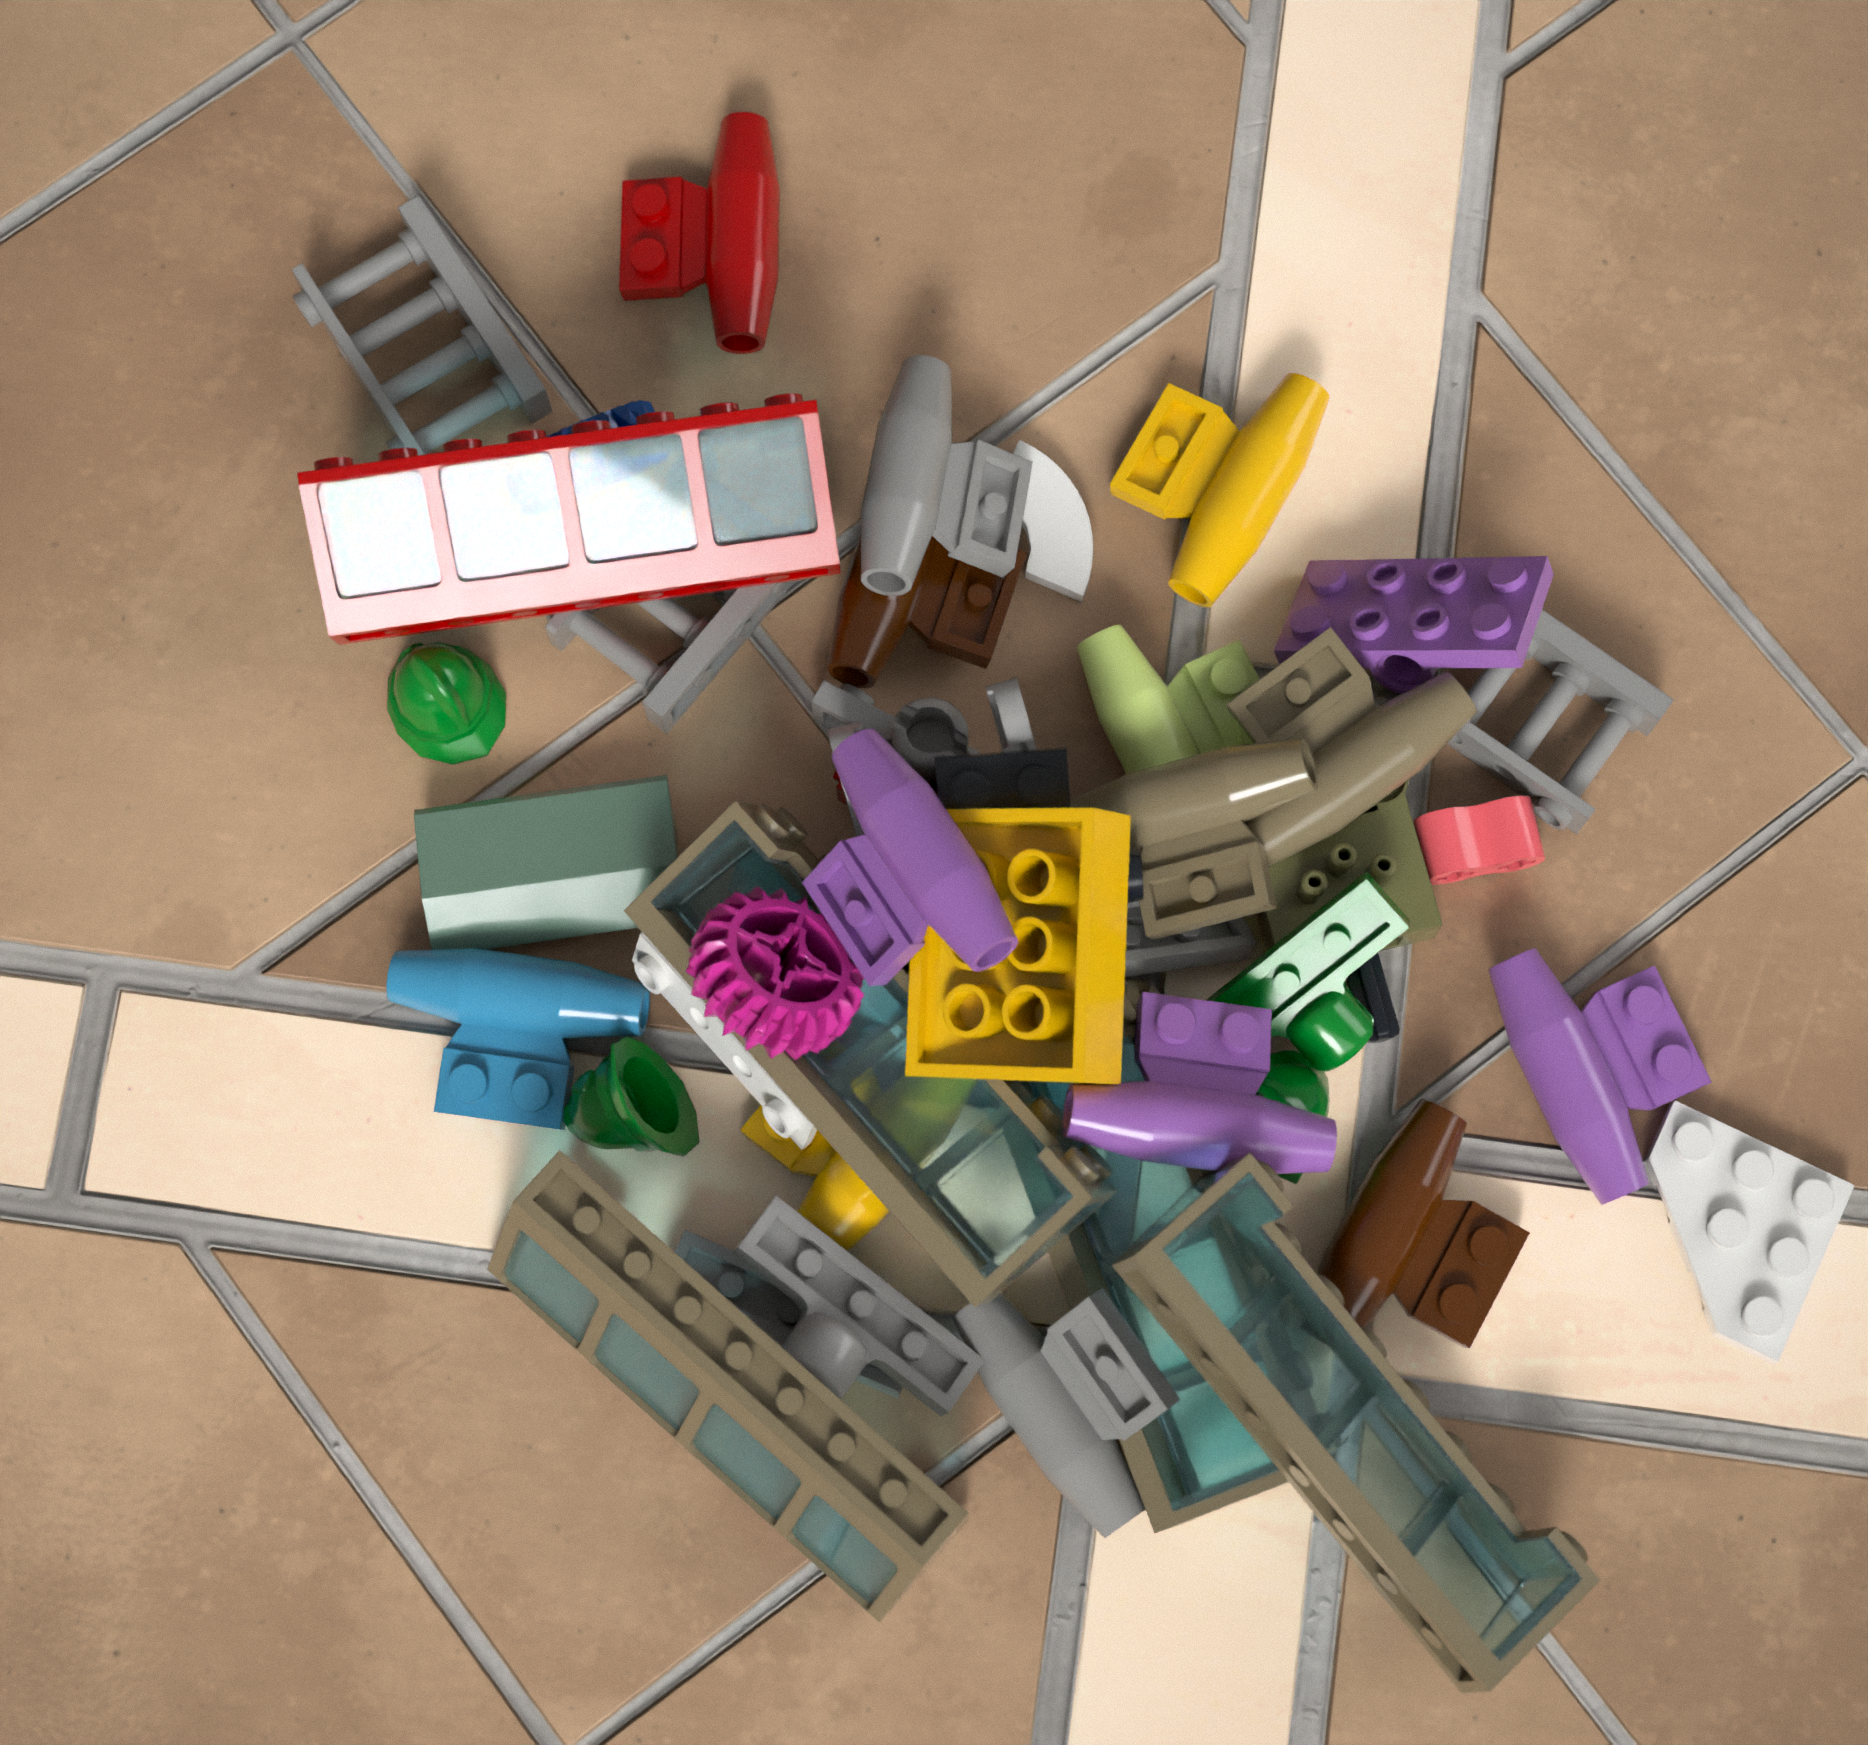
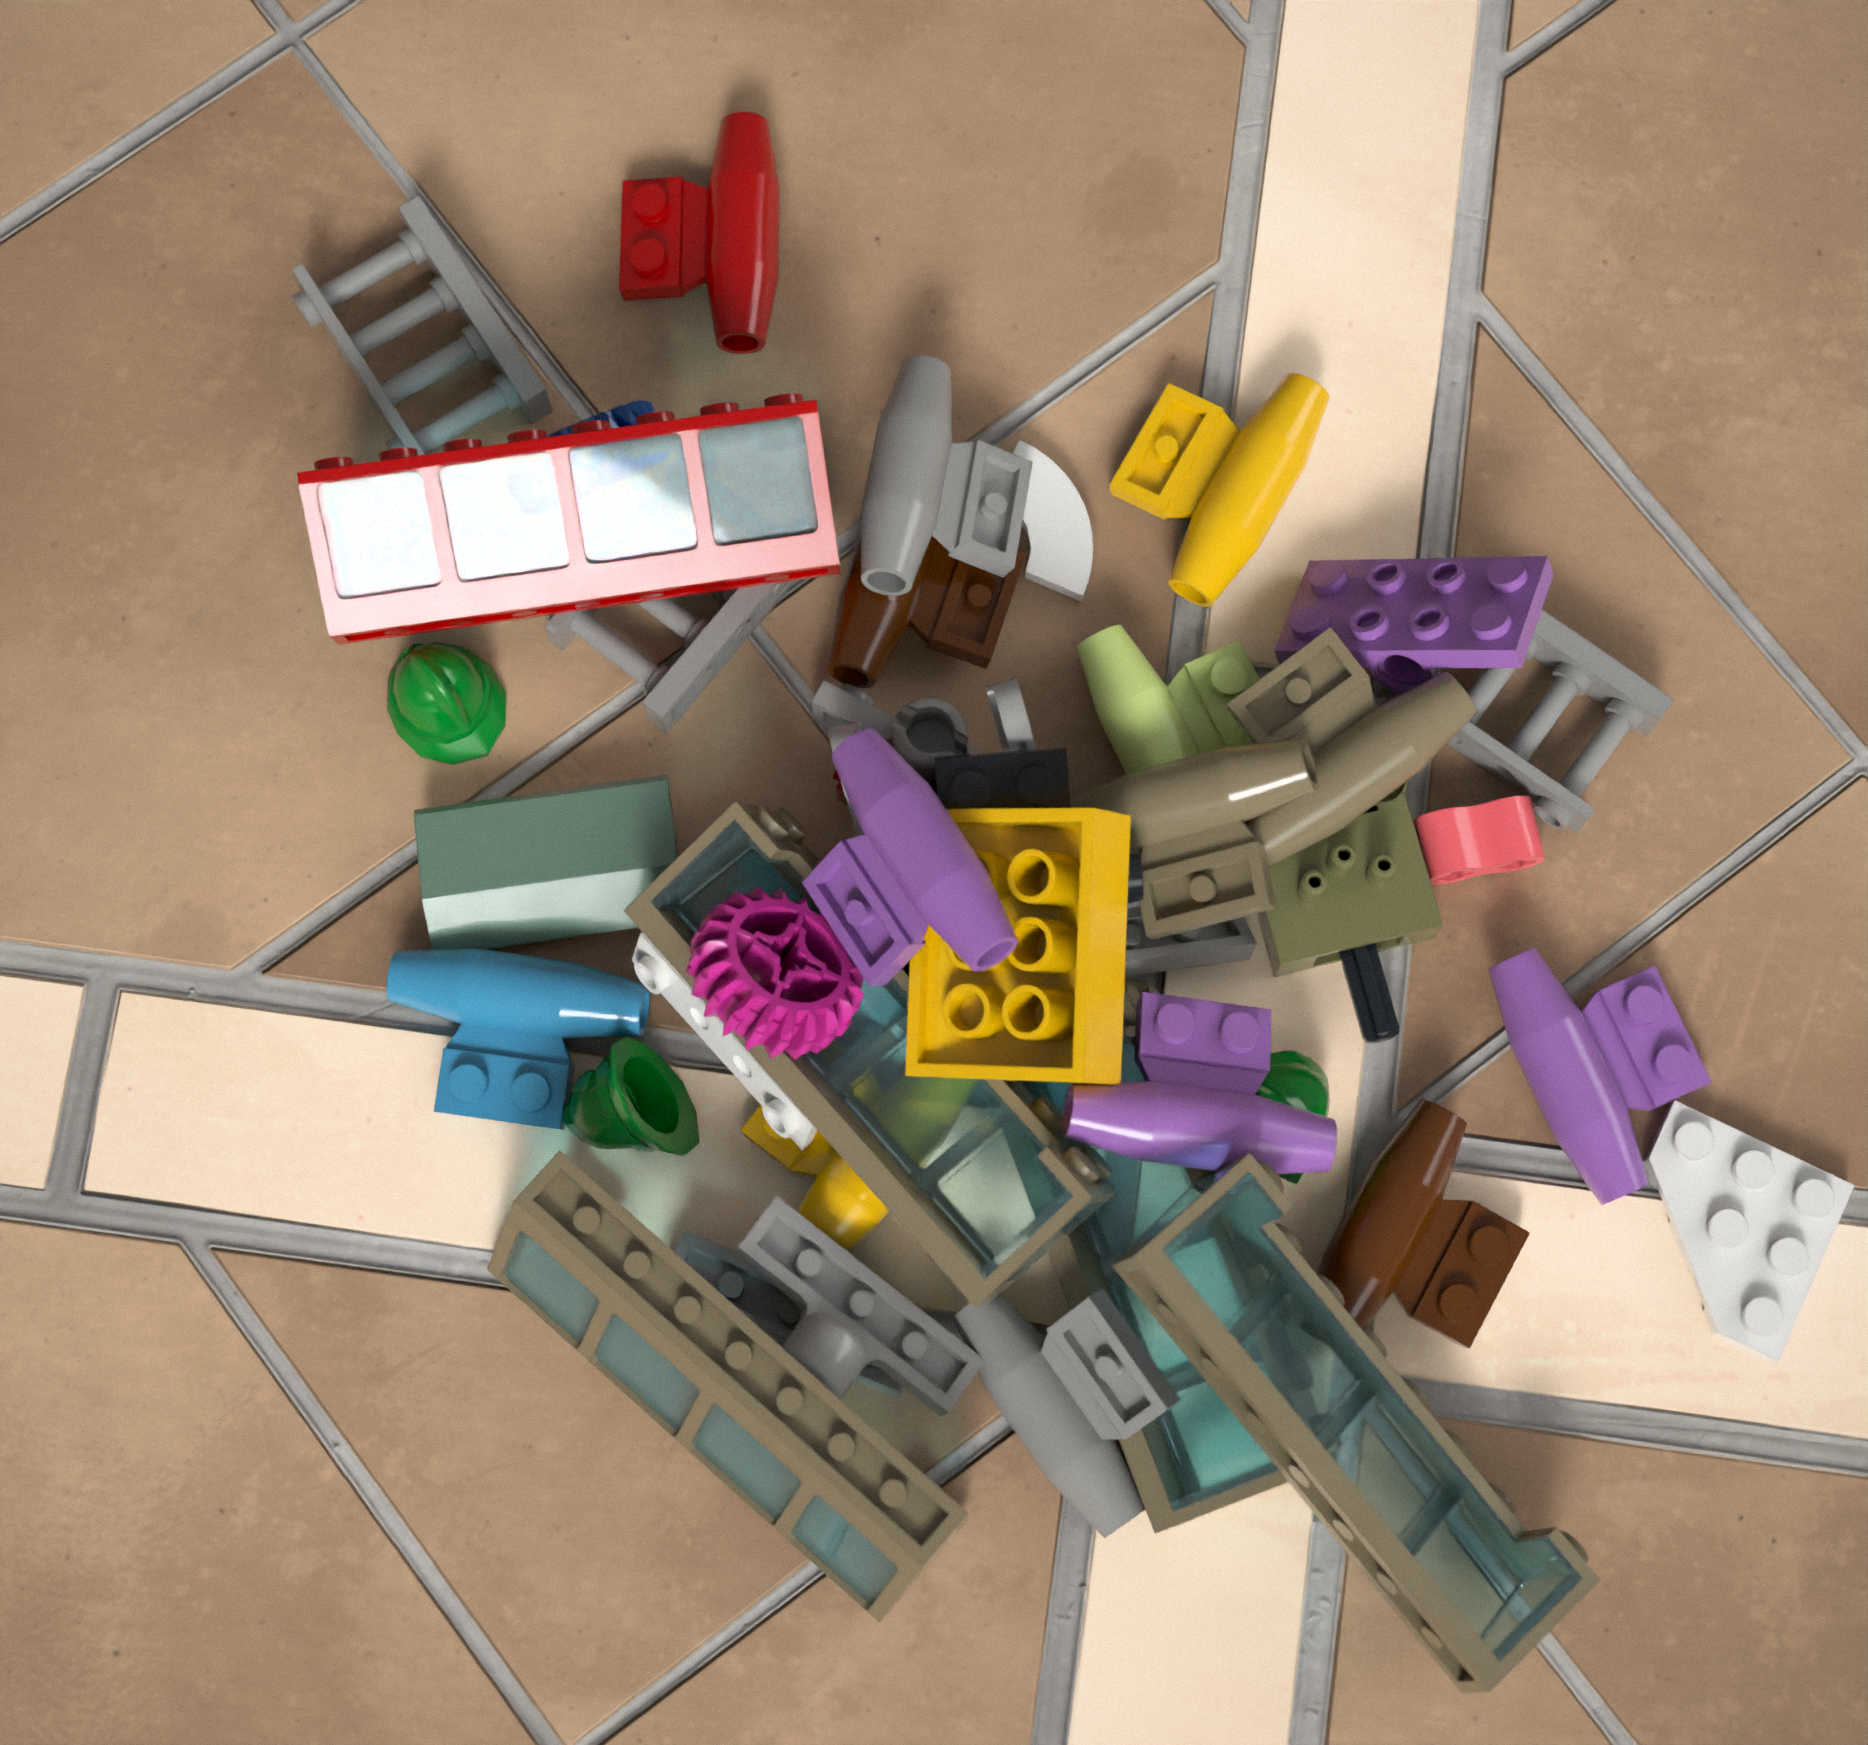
plate [1206,871,1409,1072] -> none

